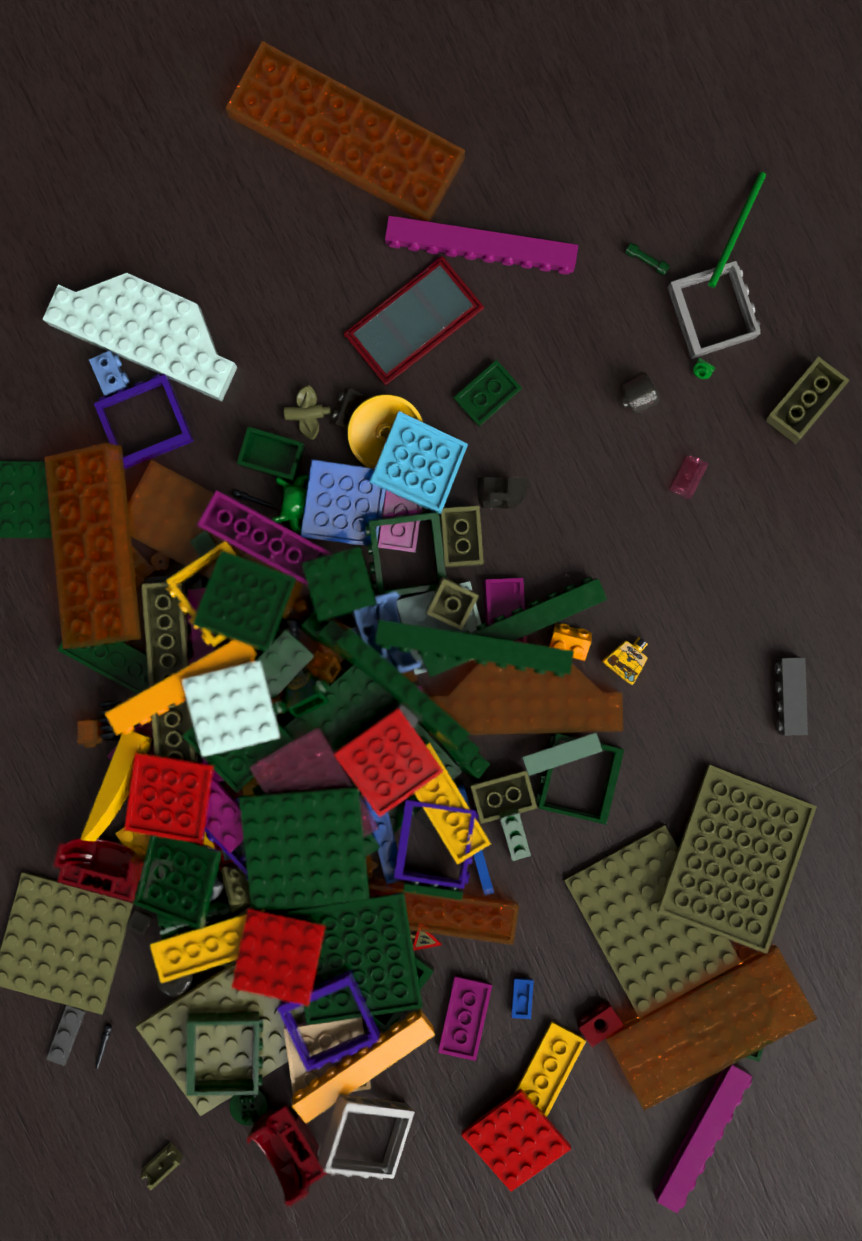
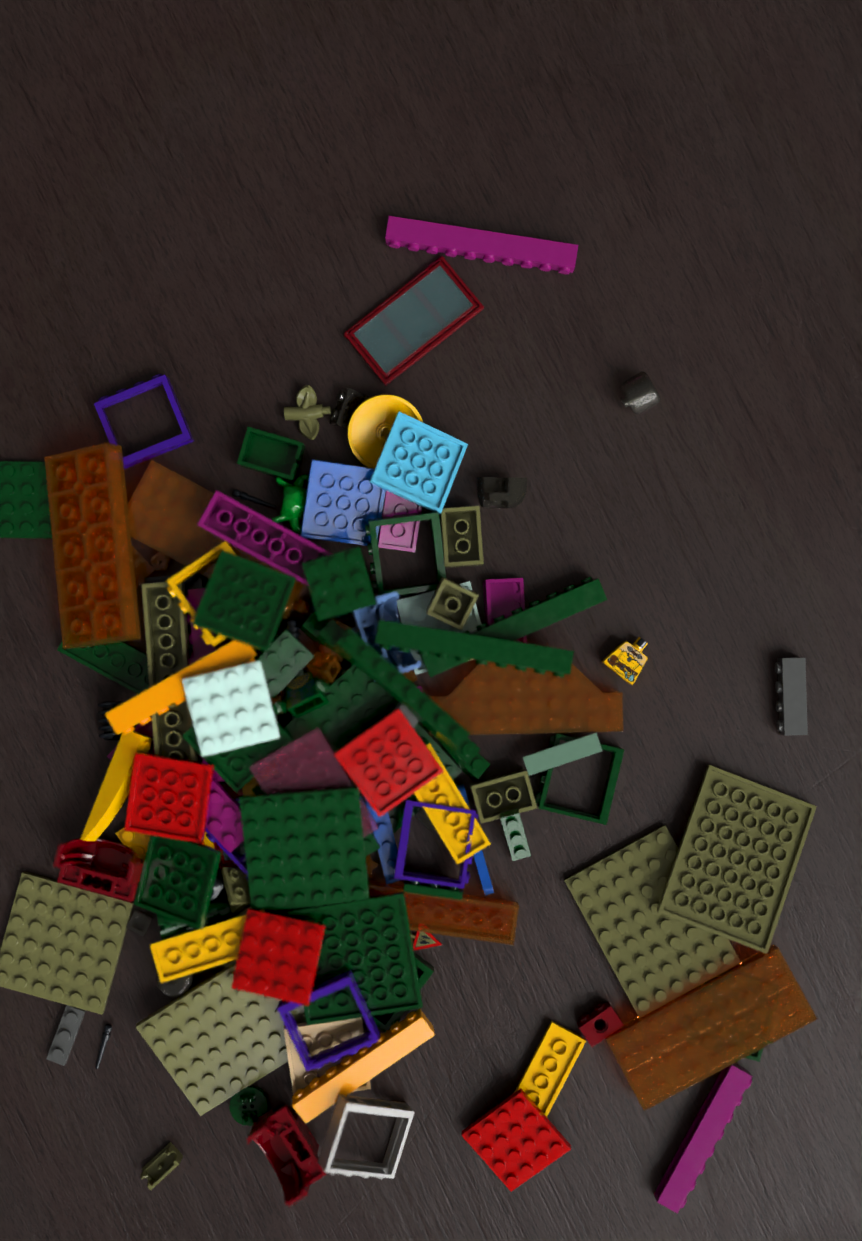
light aqua brick [43,273,237,402] -> none
clear orange brick [77,720,102,748] -> none
medium blue brick [89,351,130,397] -> none
dark green window [186,1012,263,1096] -> none
clear green plate [190,530,217,557] -> none
clear orange brick [226,41,465,222] -> none
magenta plate [438,975,493,1061] -> none
dark green plate [454,360,522,427] -> none
blue plate [511,977,534,1019] -> none
light orange bracket [549,623,592,661] -> none
dark green bar [625,243,670,275] -> none
light grey window [667,261,761,359] -> none
clear pink hinge [669,456,709,500] -> none
green plate [693,358,716,379] -> none
green piece [708,172,766,288] -> none
olive brick [766,357,849,444] -> none

